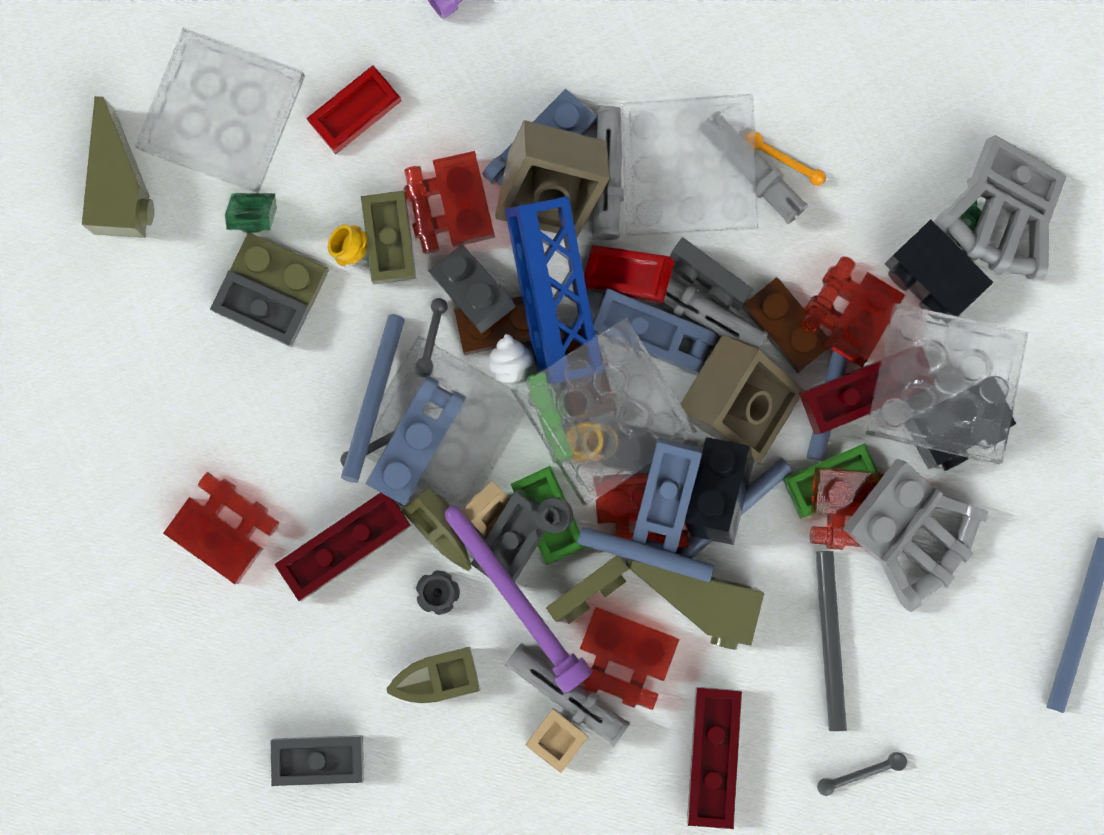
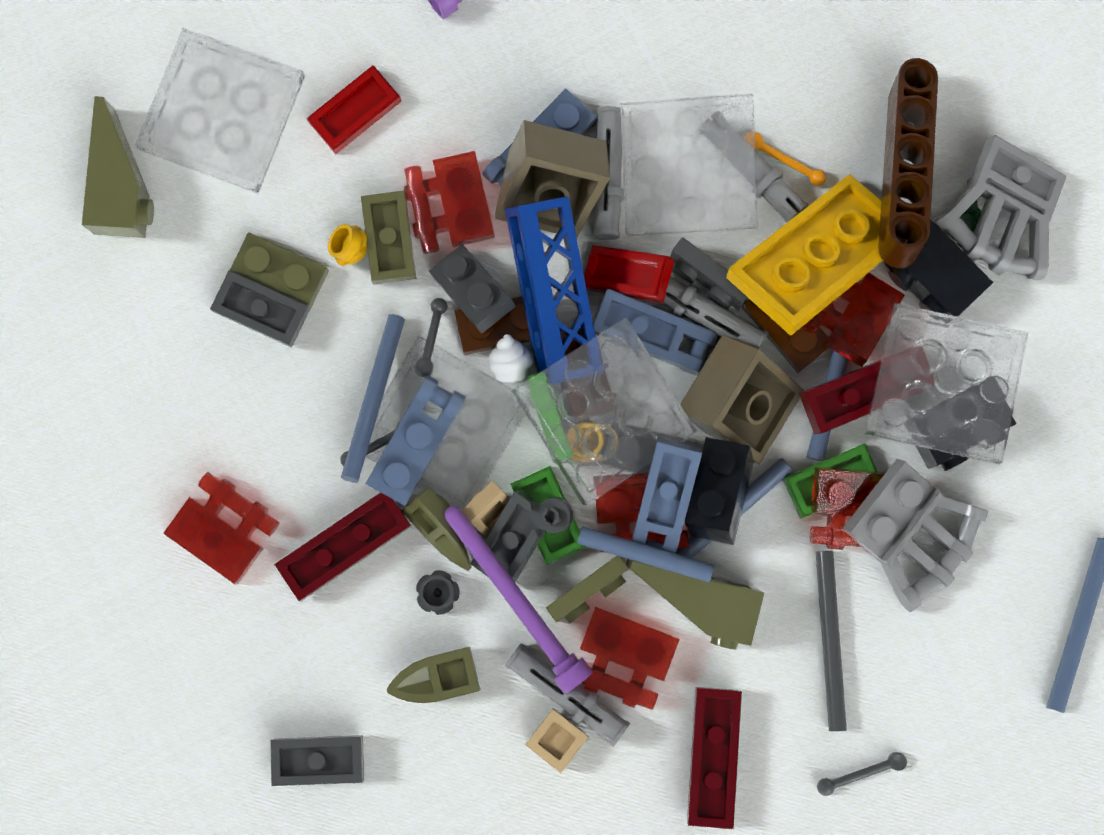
clear green plate [225,193,277,233] -> none
none -> yellow plate [726,174,908,336]
none -> reddish brown beam [878,58,938,268]

